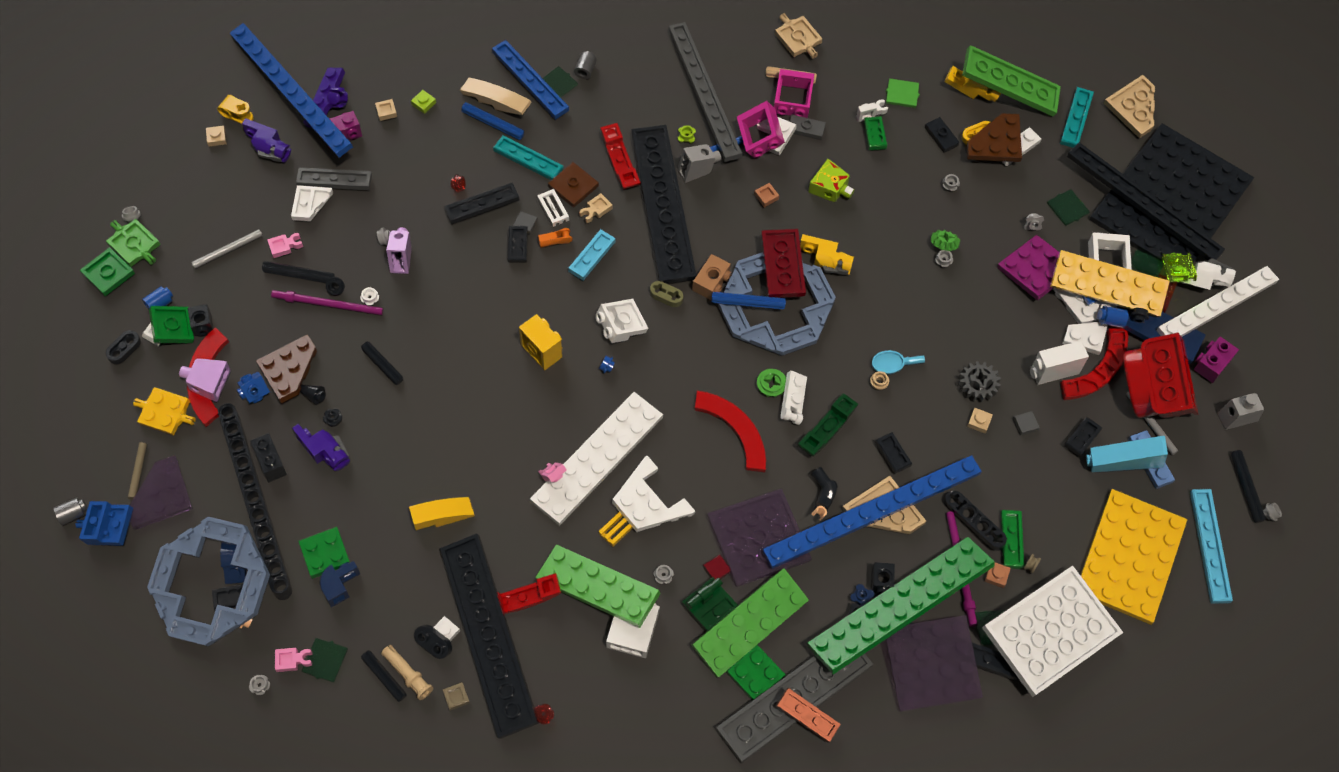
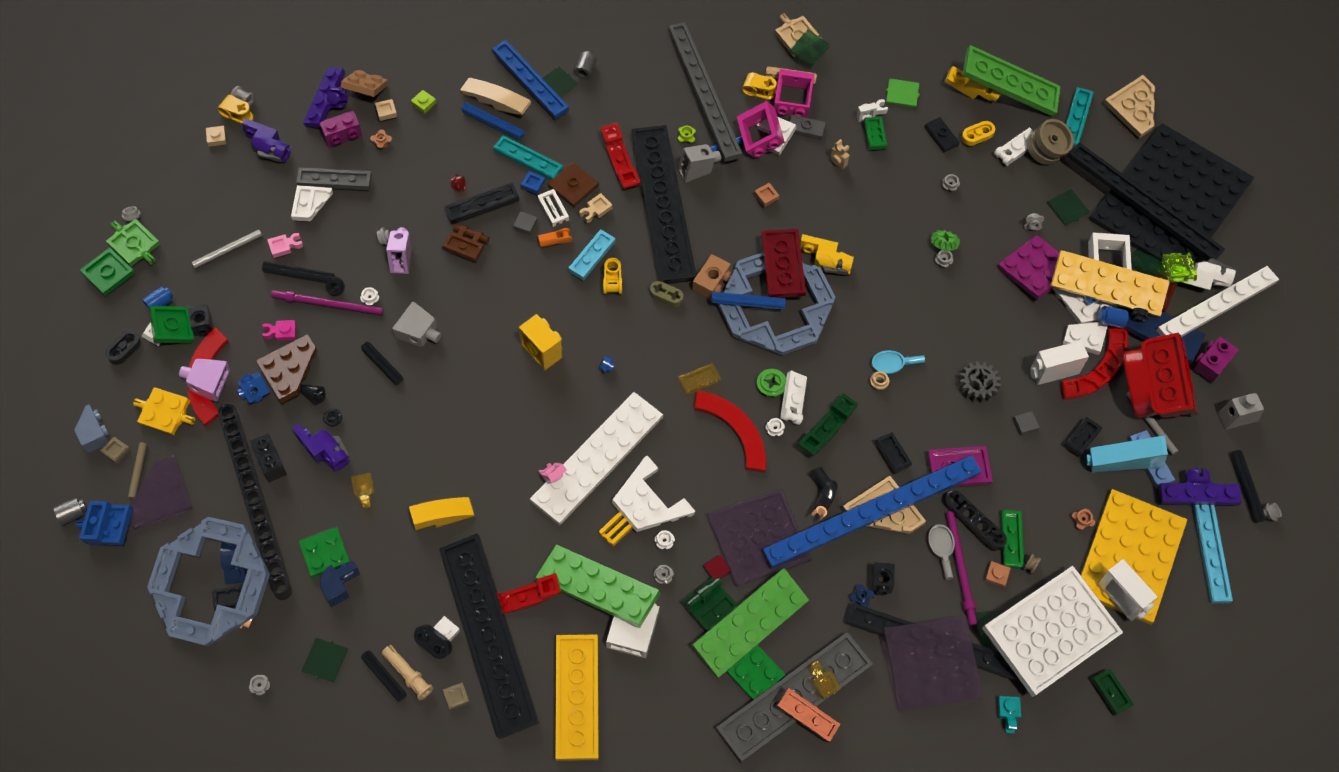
blue plate [230,23,353,158] -> none
bright pink plate [275,648,313,672] -> none
black plate [508,226,528,262] -> none
clear red plate [535,704,554,725] -> none
white plate [596,299,649,343] -> none
green plate [807,537,995,675] -> none
lime torso [808,159,855,202] -> none
reddish brown plate [967,113,1022,162] -> none
tan plate [967,408,993,433] -> none
none -> sand blue slope [74,404,110,454]
none -> dark tan tile [100,437,130,464]
none -> light grey bush [231,86,255,107]
none -> dark pink plate [262,320,296,341]
none -> medium nougat plate [341,70,388,97]
none -> clear yellow plate [351,473,375,509]
none -> nougat plate [370,130,392,148]
none -> light grey torso [392,301,442,347]
none -> reddish brown plate [442,224,490,263]
none -> blue plate [521,171,545,195]
none -> yellow plate [556,635,598,761]
none -> yellow piece [603,258,622,294]
none -> white plate [655,530,675,549]
none -> clear yellow plate [678,363,721,395]
none -> yellow piece [742,73,777,100]
none -> white plate [766,418,785,436]
none -> clear green piece [789,30,830,66]
none -> clear yellow plate [809,660,842,700]
none -> tan plate [830,139,850,169]
none -> magenta plate [927,446,993,487]
none -> light grey piece [928,524,955,580]
none -> teal plate [998,696,1021,734]
none -> dark tan wheel [1027,119,1074,165]
none -> nougat plate [1072,509,1095,530]
none -> dark green plate [1092,669,1134,716]
none -> white window [1098,559,1157,622]
none -> dark purple plate [1159,468,1242,505]

